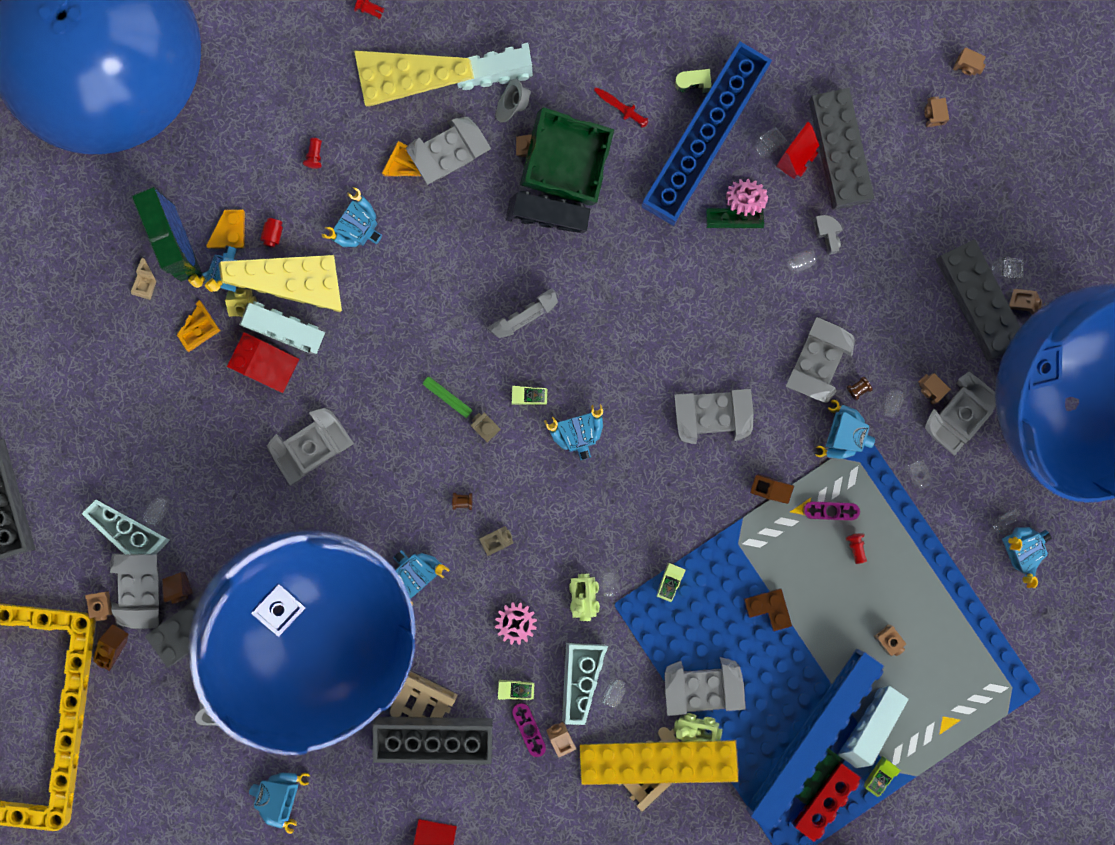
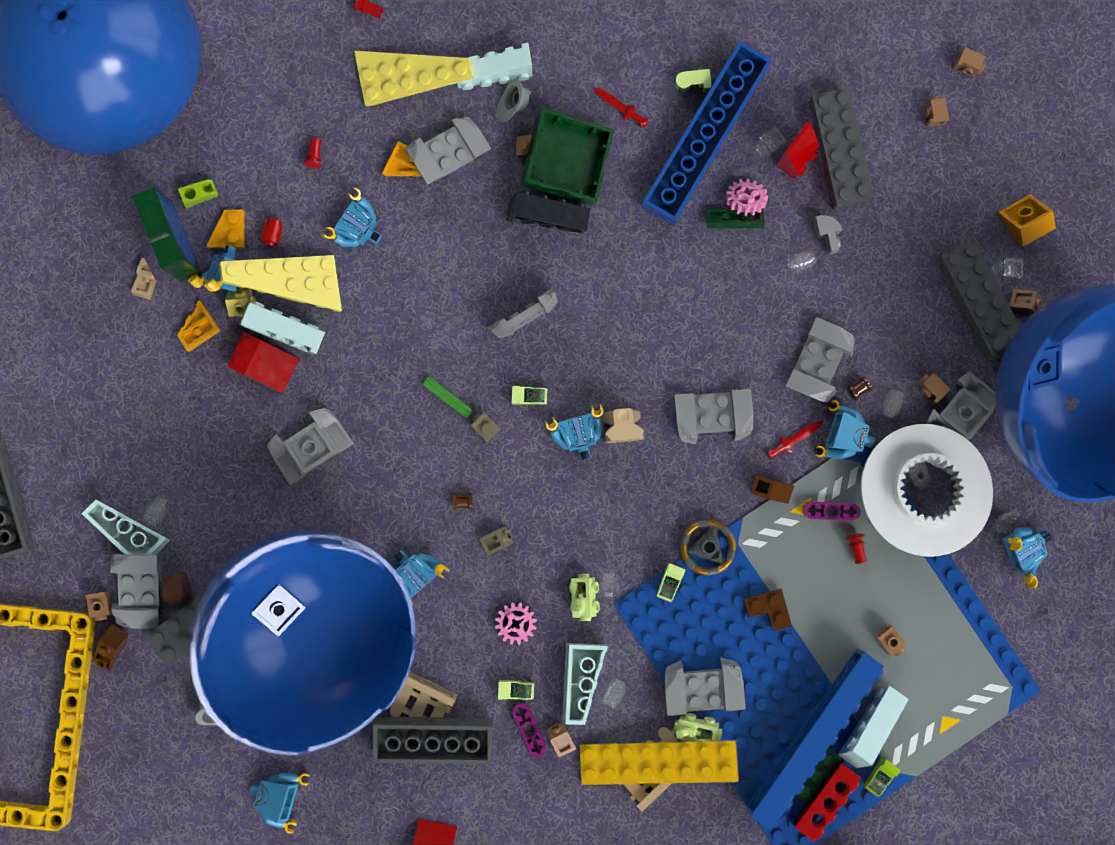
none -> lime leg [178,180,218,209]
none -> tan piece [602,408,644,443]
none -> dark grey piece [680,519,736,576]
none -> red sword [766,421,823,460]
none -> white piece [861,424,993,557]
none -> light orange slope [998,194,1056,247]

